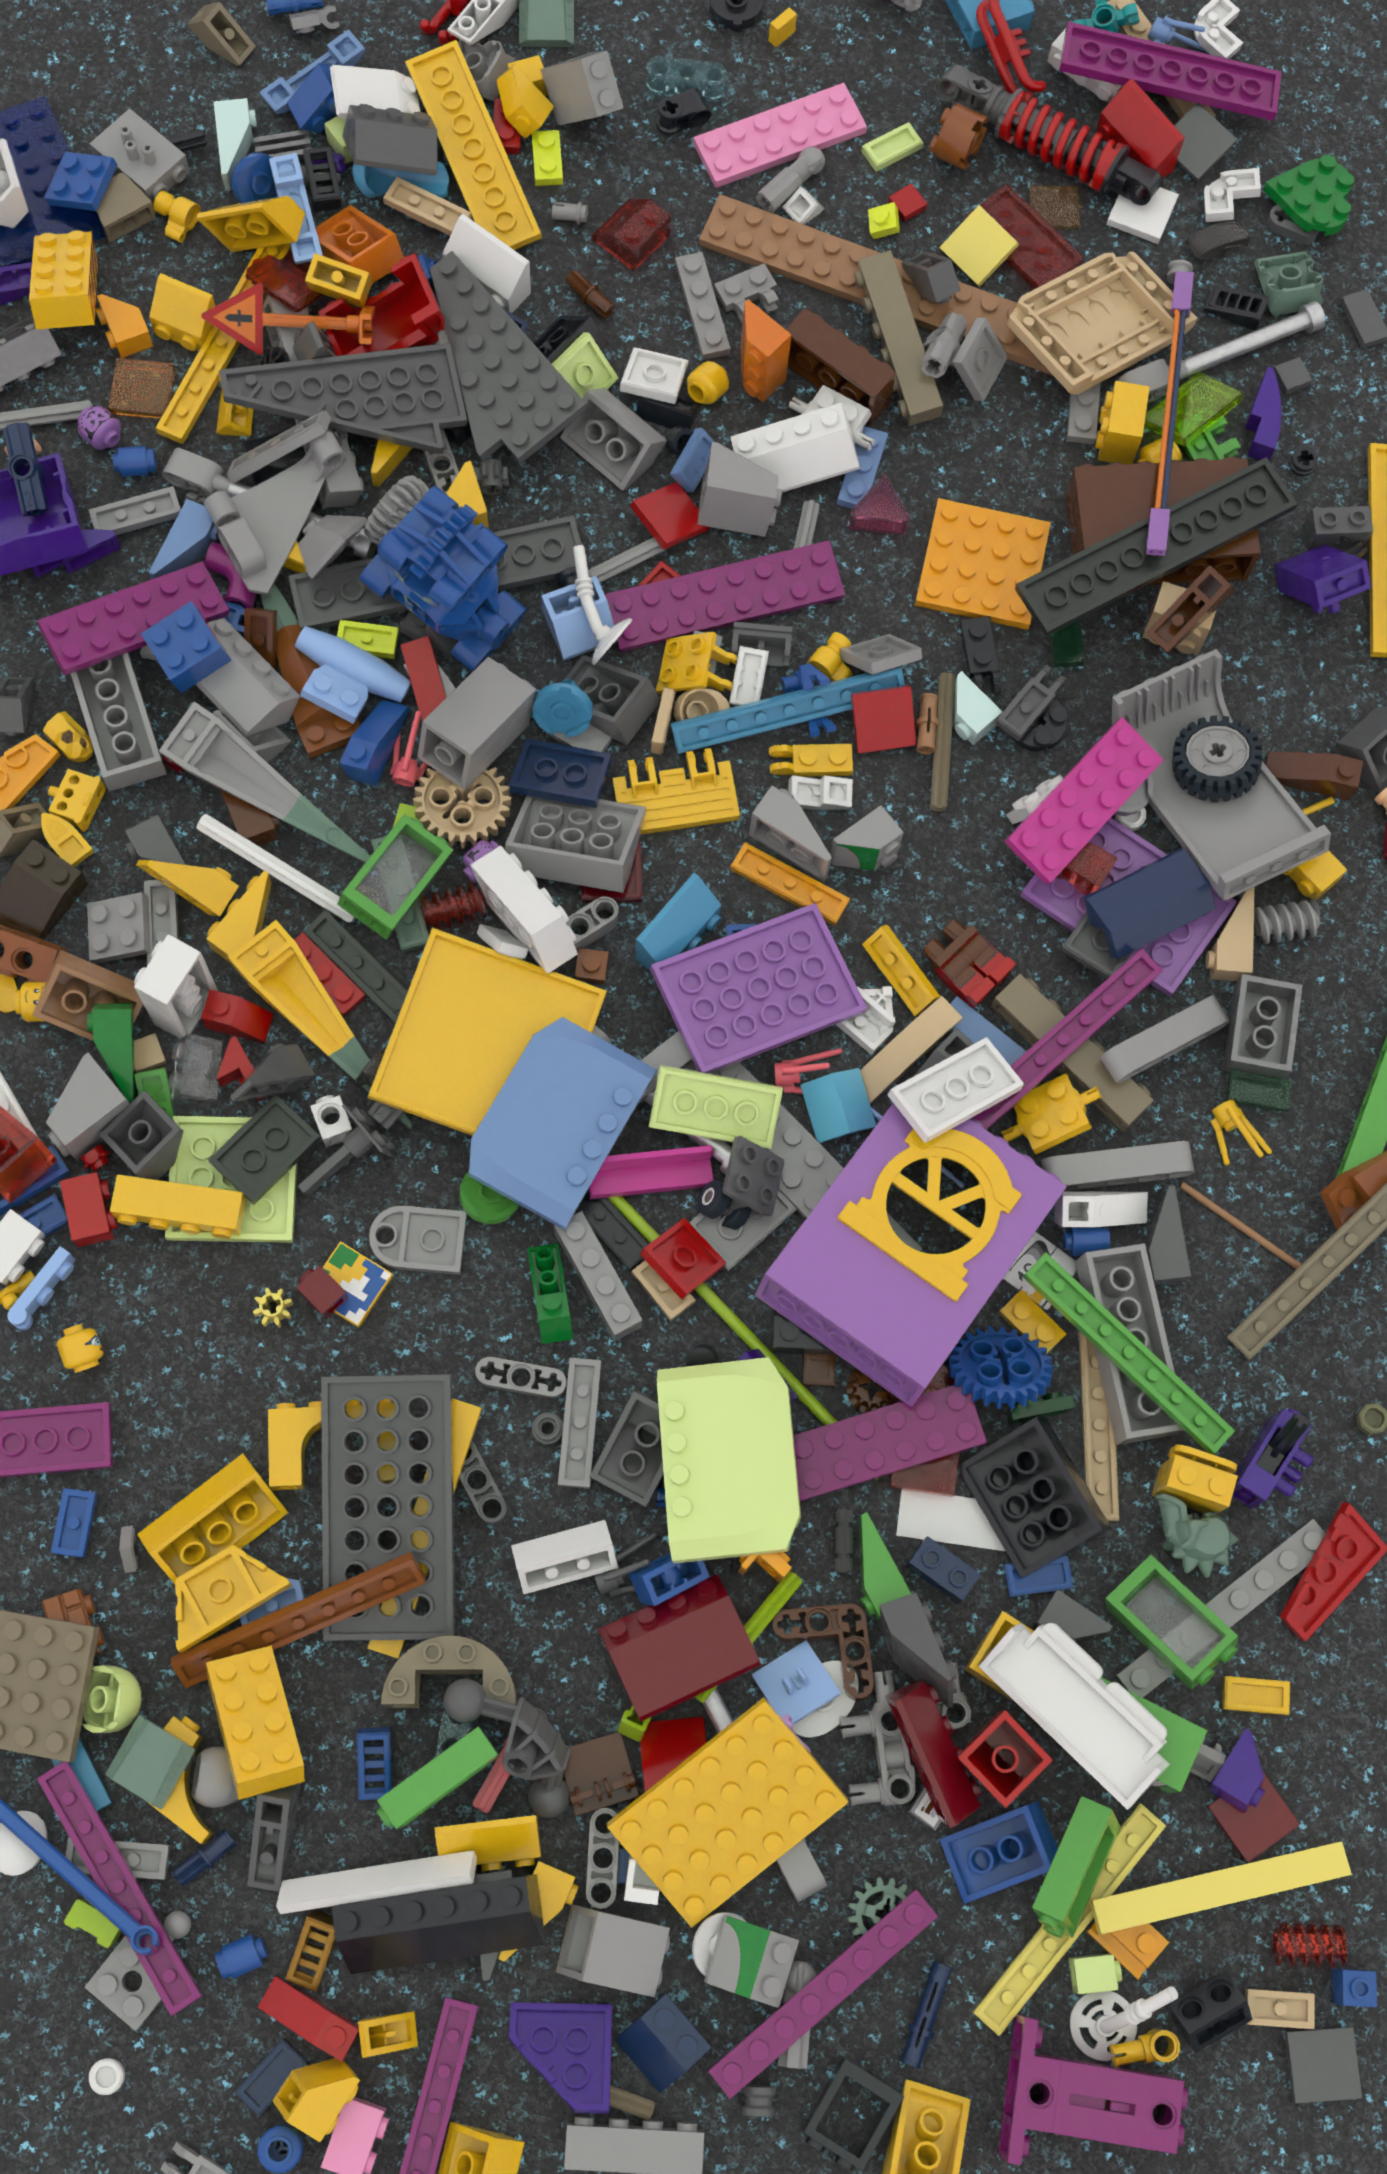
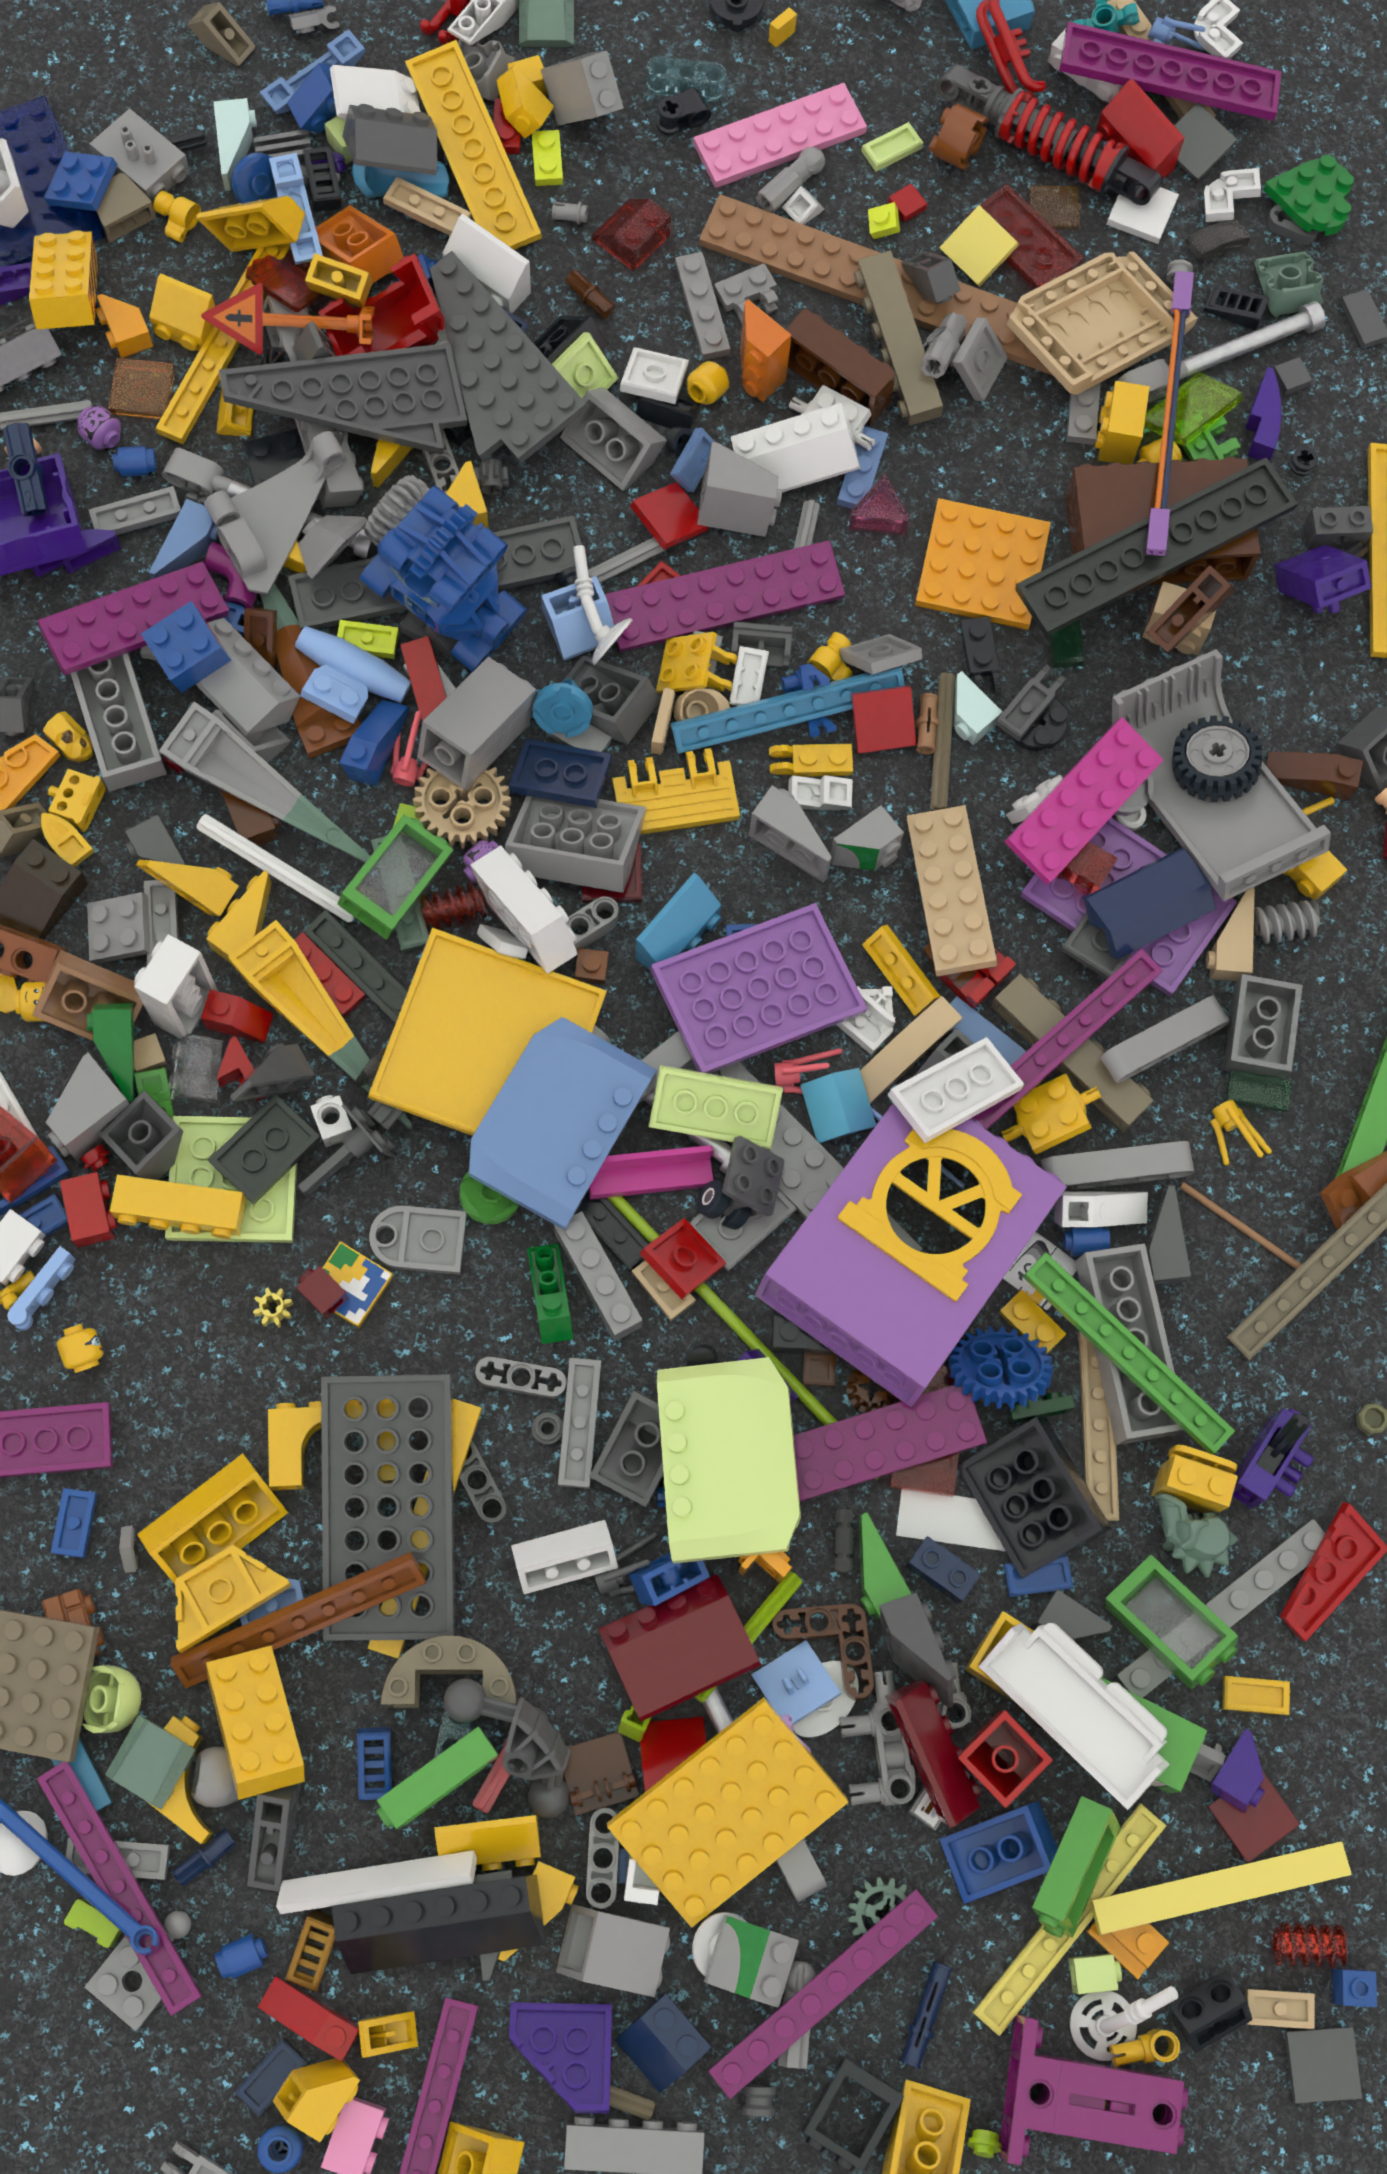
white tile [89,2058,125,2095] -> none
light grey tile [227,410,331,483] -> none
light orange tile [730,842,850,926] -> none
none -> tan plate [907,805,997,977]
none -> lime plate [967,2129,1002,2158]

